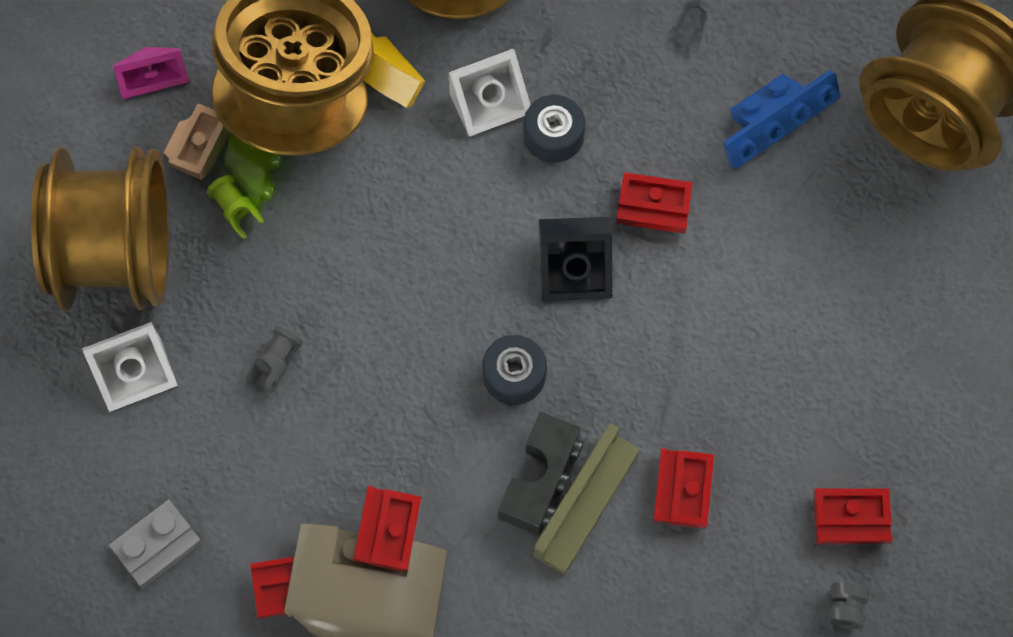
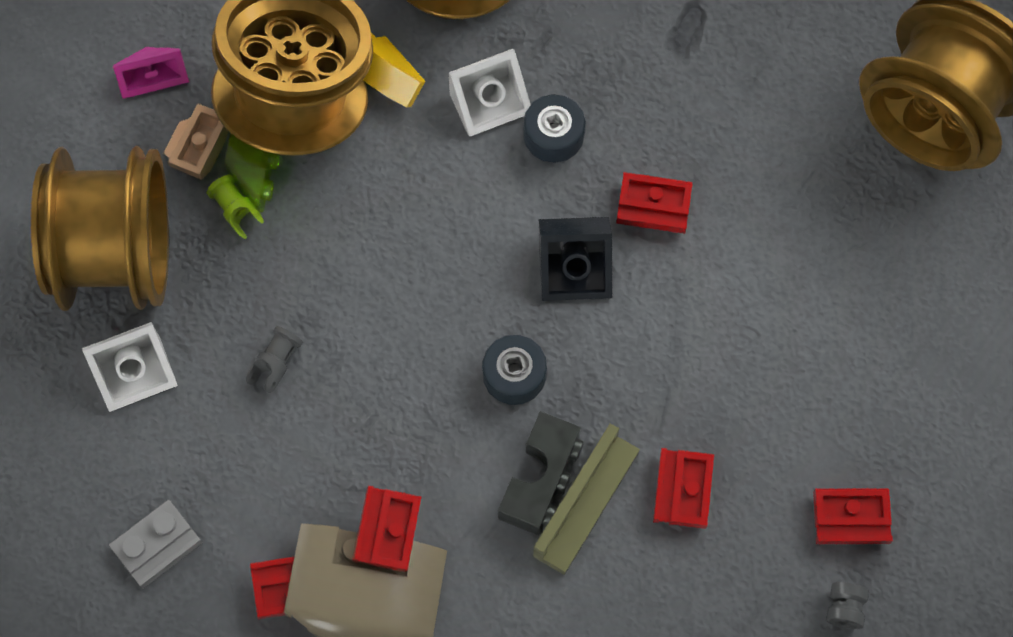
blue bracket [723,70,841,169] -> none

